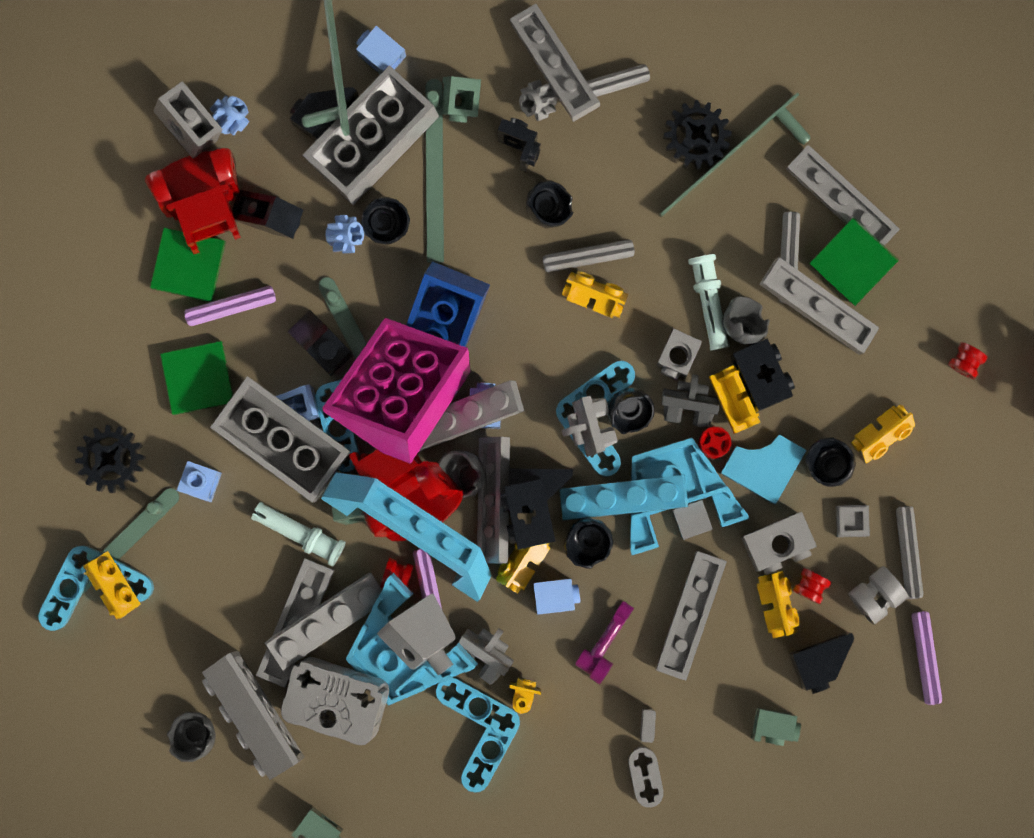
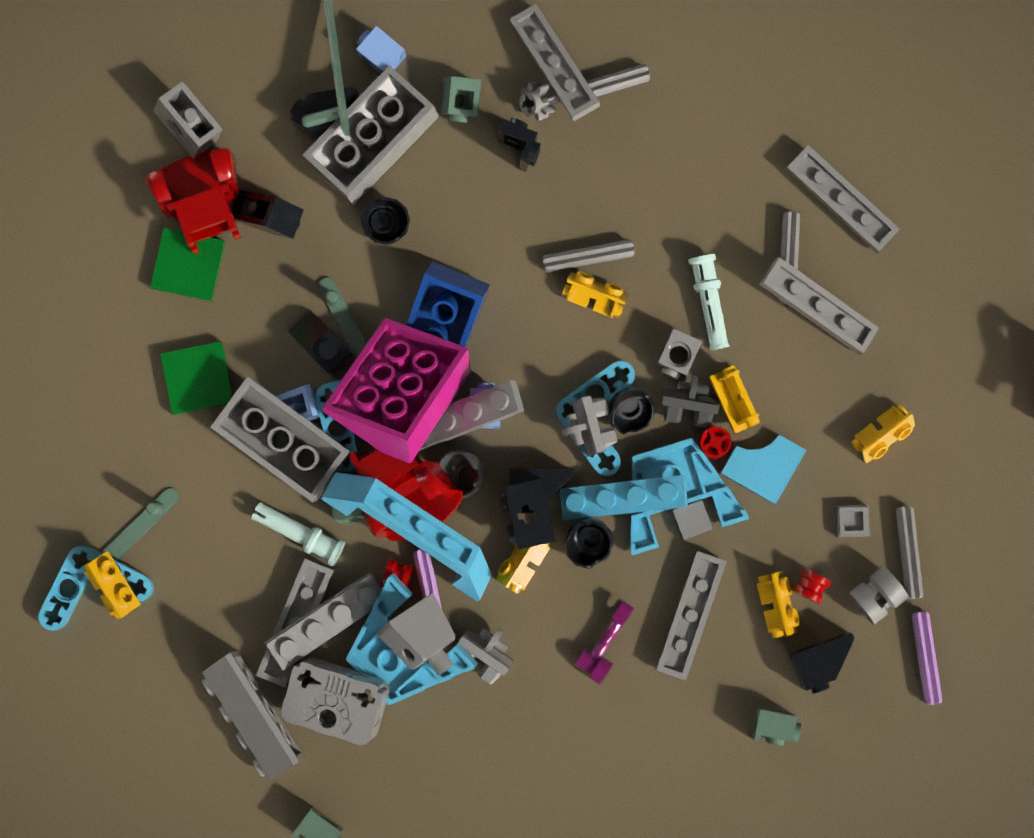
black gear [75,425,146,493] -> none
dark grey hair [167,712,216,762] -> none
light blue brick [177,461,222,502] -> none
lavender axle [184,286,276,326] -> none
light blue gear [210,95,250,135] -> none
light blue gear [325,215,364,254] -> none
sand green piece [425,79,444,263] -> none
medium azure beam [436,677,520,793] -> none
light grey plate [477,437,510,564] -> none
yellow hinge [509,678,541,714] -> none
black hair [526,180,574,228] -> none
light blue brick [533,579,580,615] -> none
light grey beam [628,747,663,807] -> none
light grey tile [640,708,656,743] -> none
sand green piece [659,92,811,217] -> none
black gear [663,100,732,170] -> none
dark grey hair [722,296,770,345] -> none
black brick [730,338,795,413] -> none
light grey brick [741,512,817,575] -> none
black hair [806,437,856,487] -> none
green tile [810,217,899,306] -> none
red wheel [948,342,988,380] -> none

